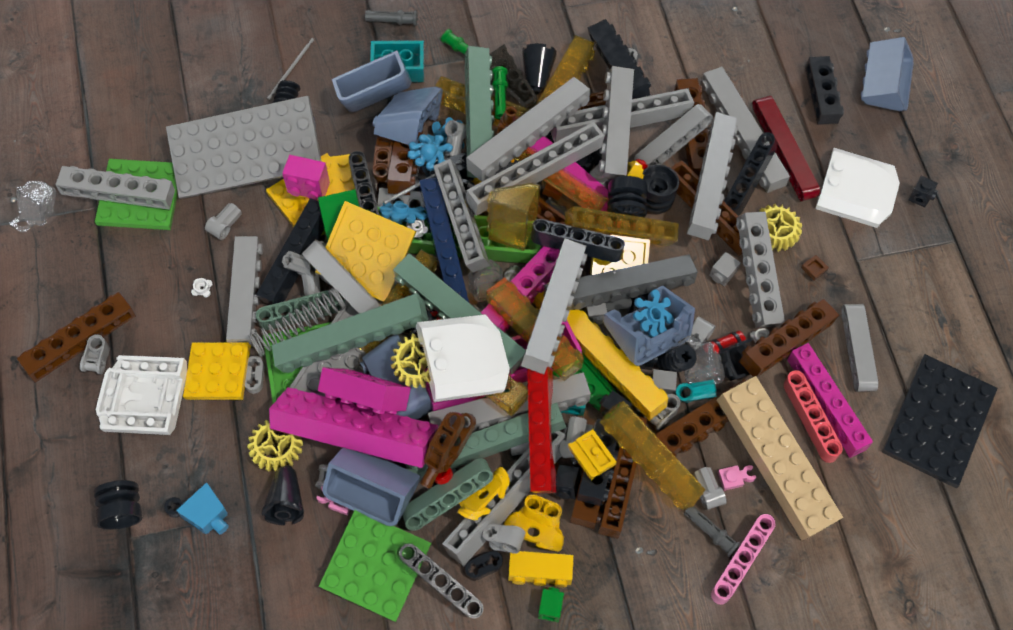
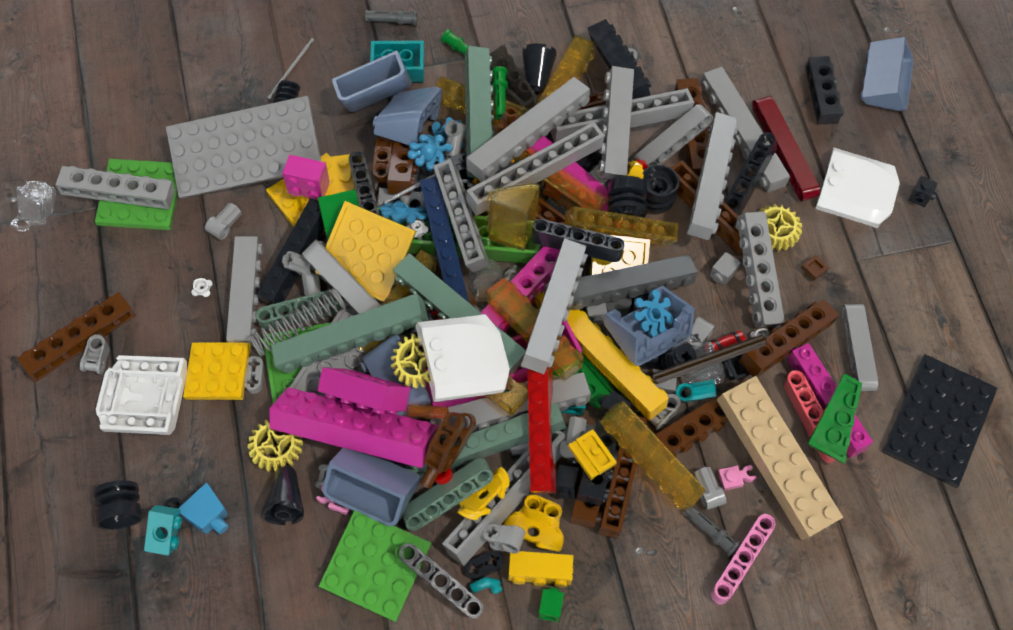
none -> teal brick [144,505,182,556]
none -> clear orange axle [407,403,449,420]
none -> teal arm [470,577,503,594]
none -> dark brown axle [653,335,767,384]
none -> green wing [807,373,862,464]

